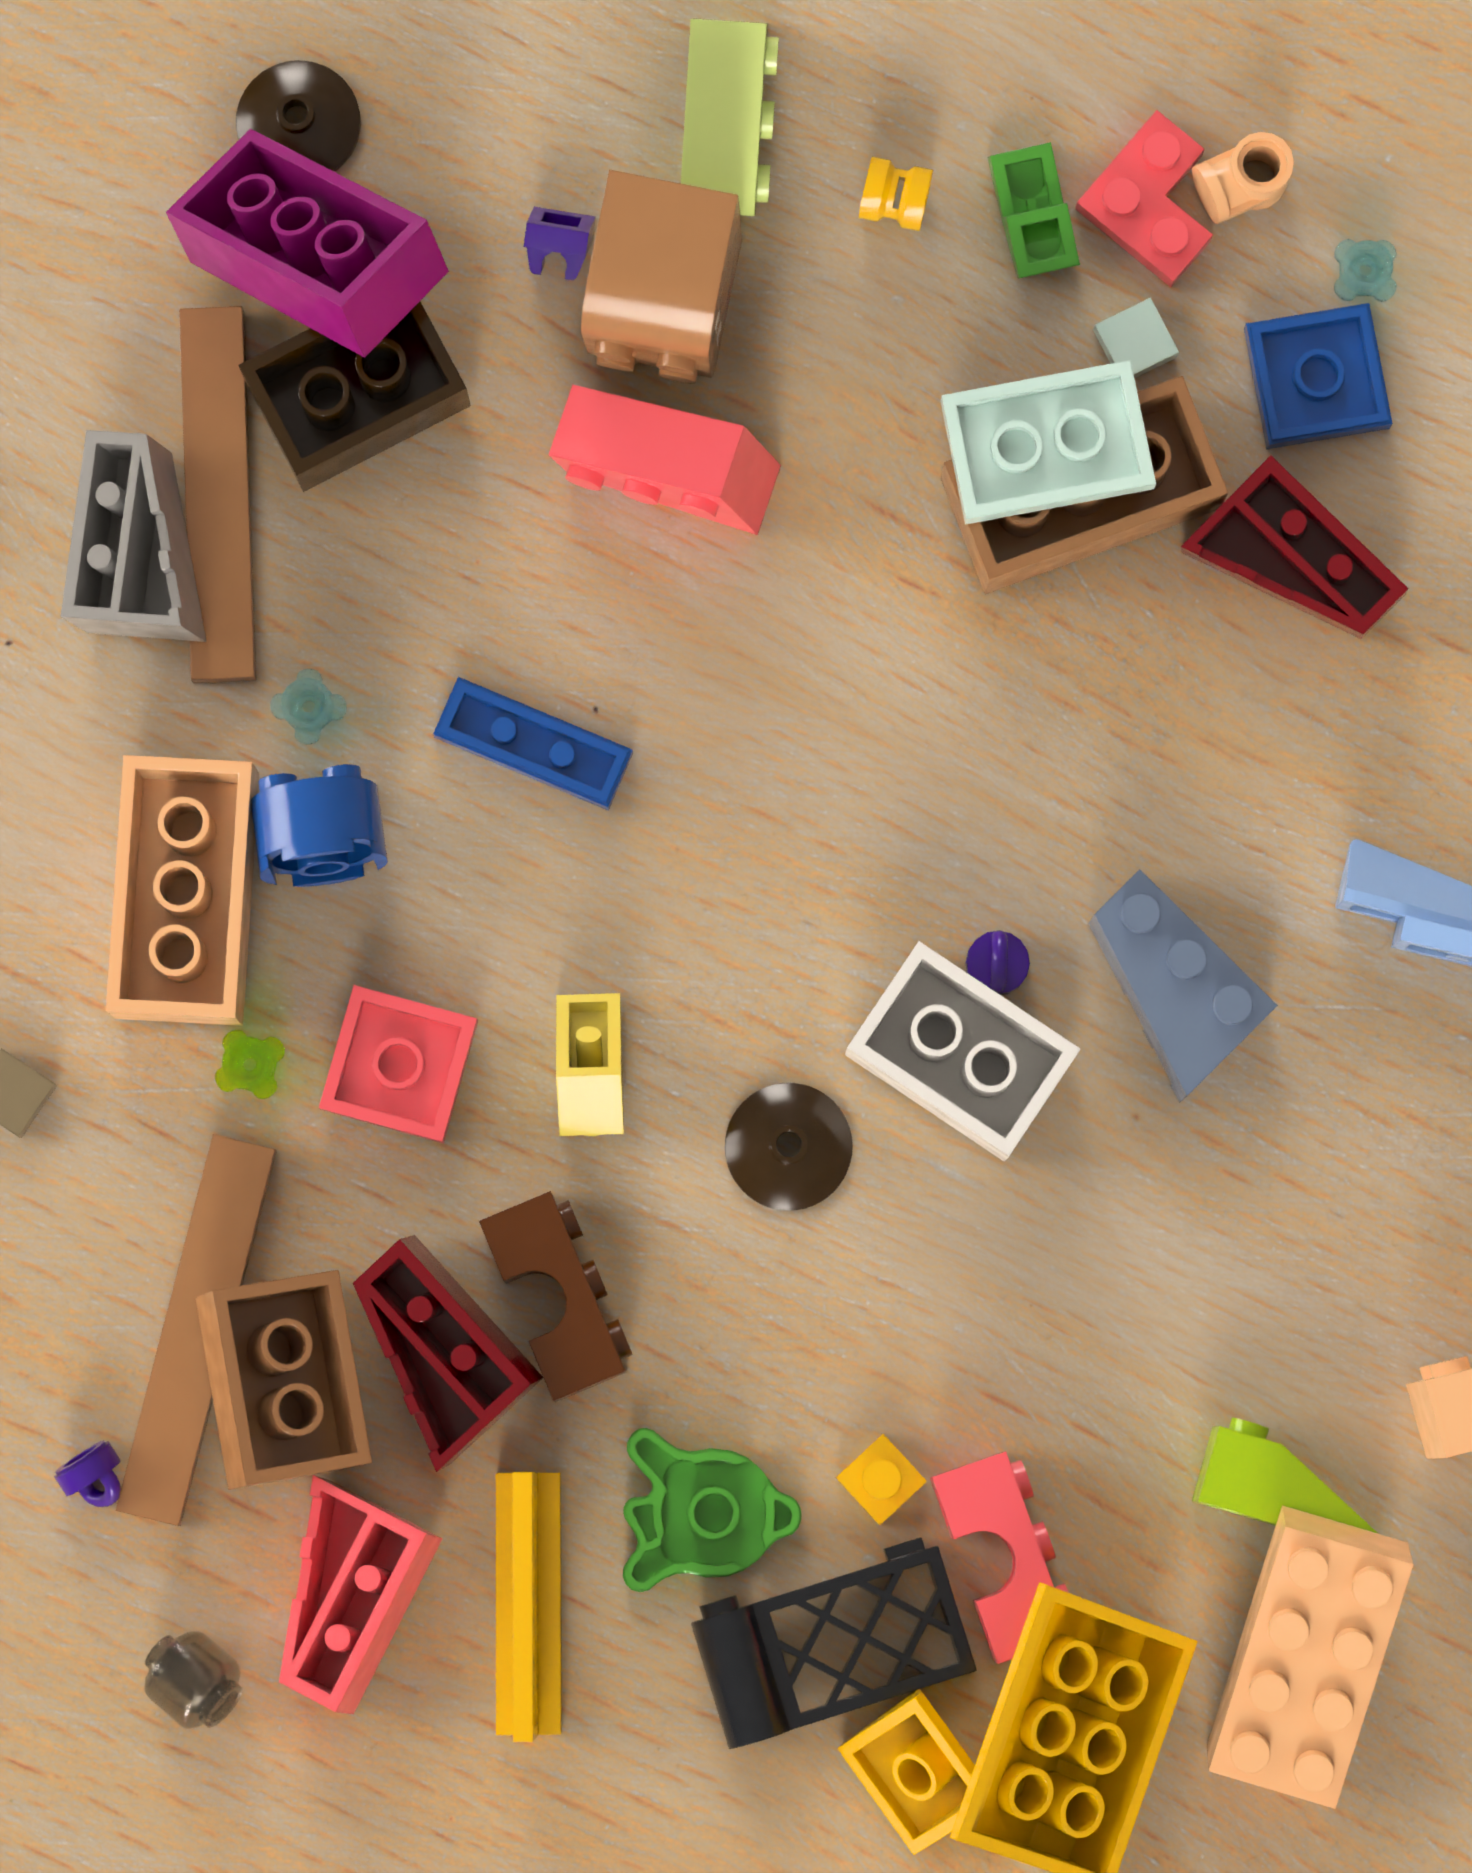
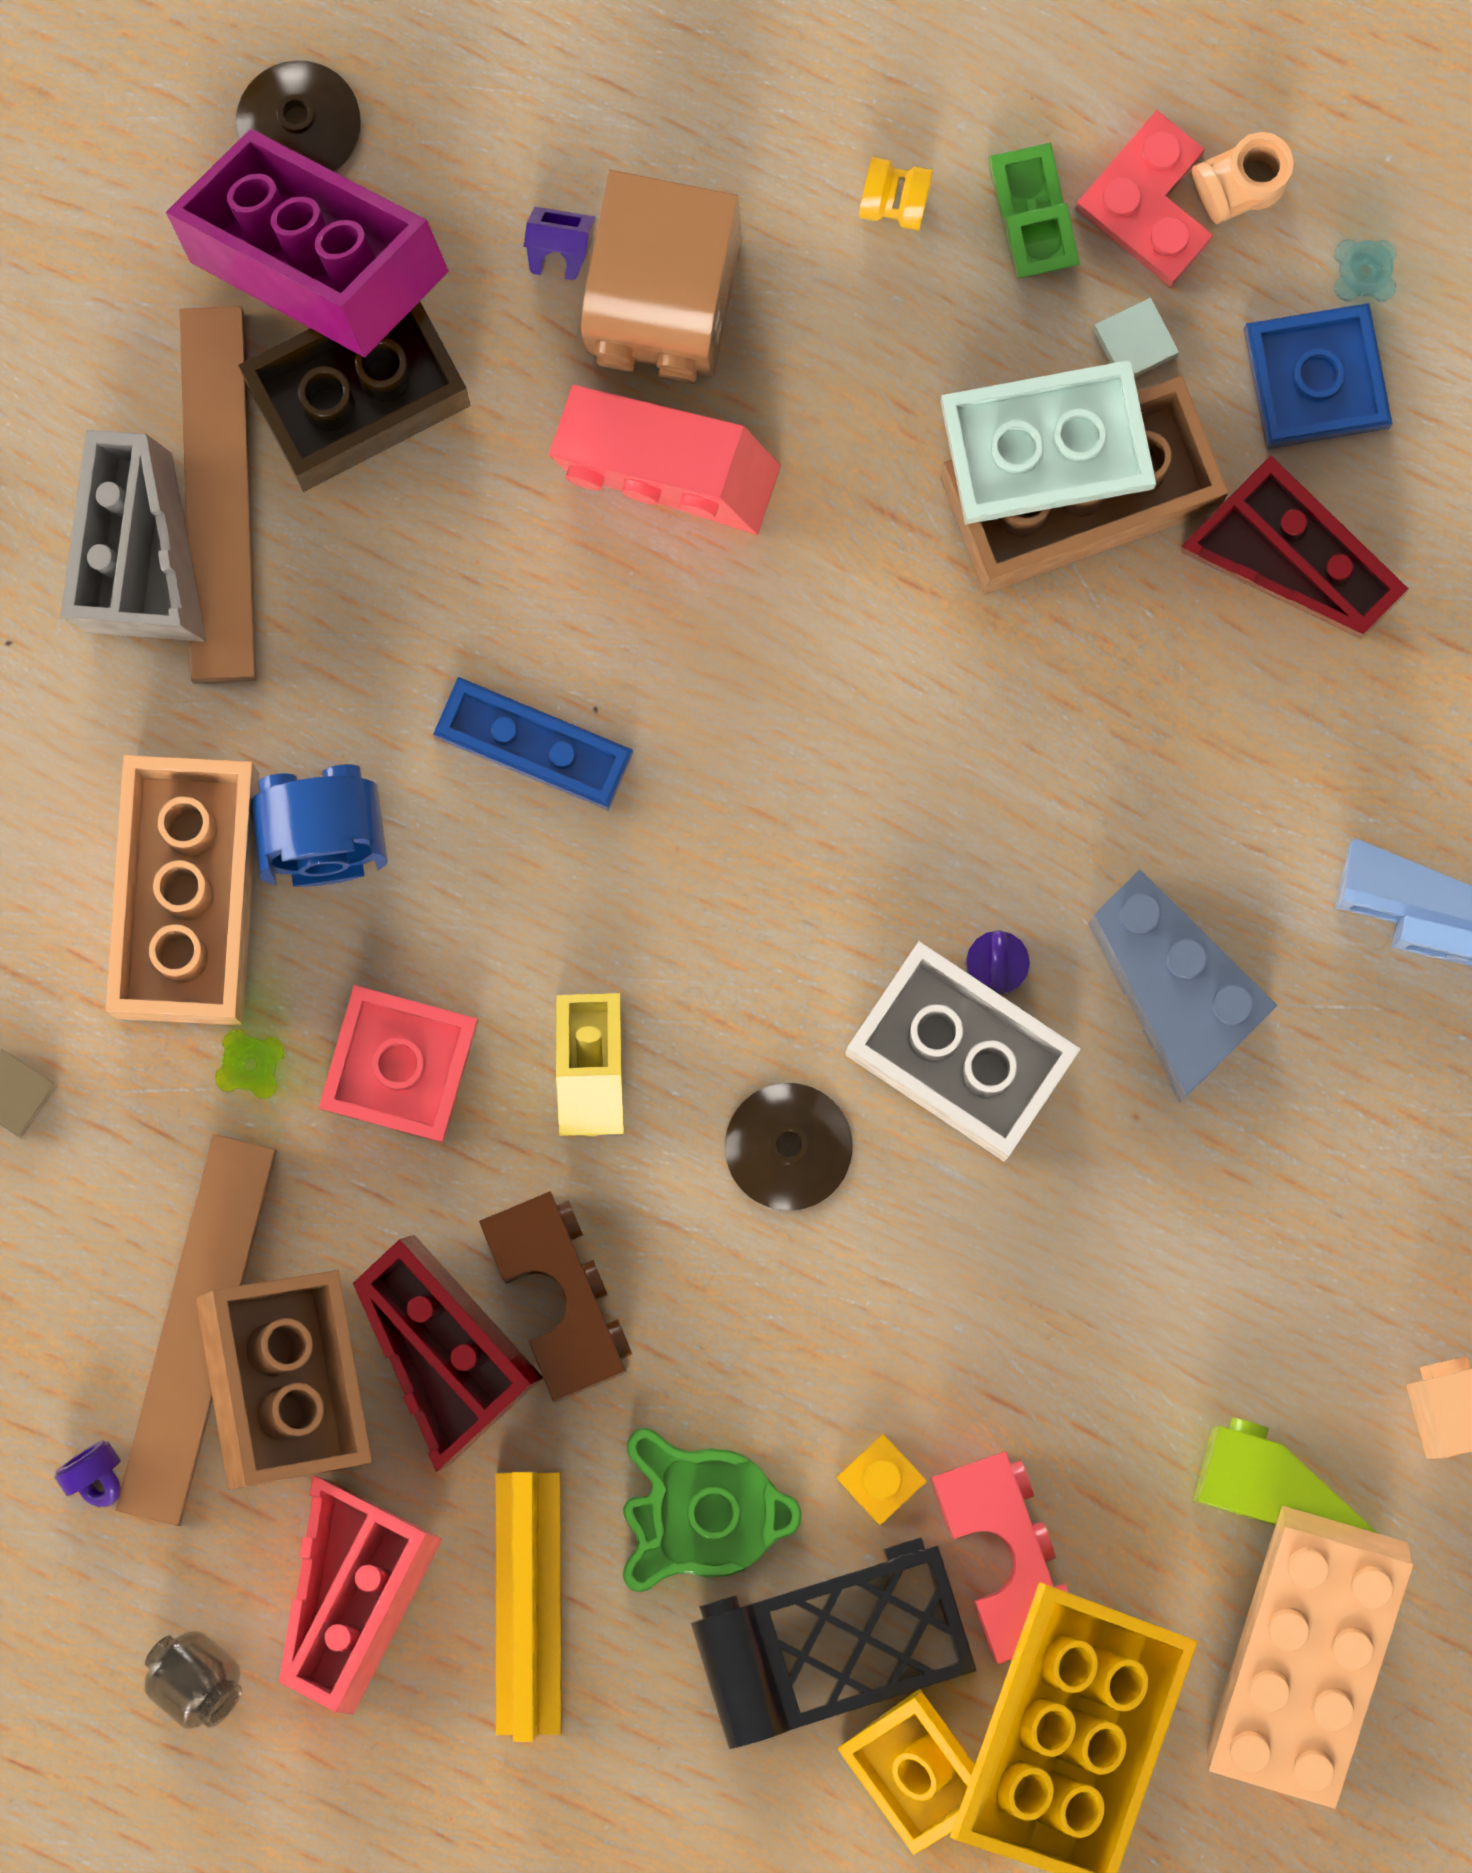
clear light blue plate [270,669,347,745] -> none
yellowish green wedge [681,18,779,216] -> none

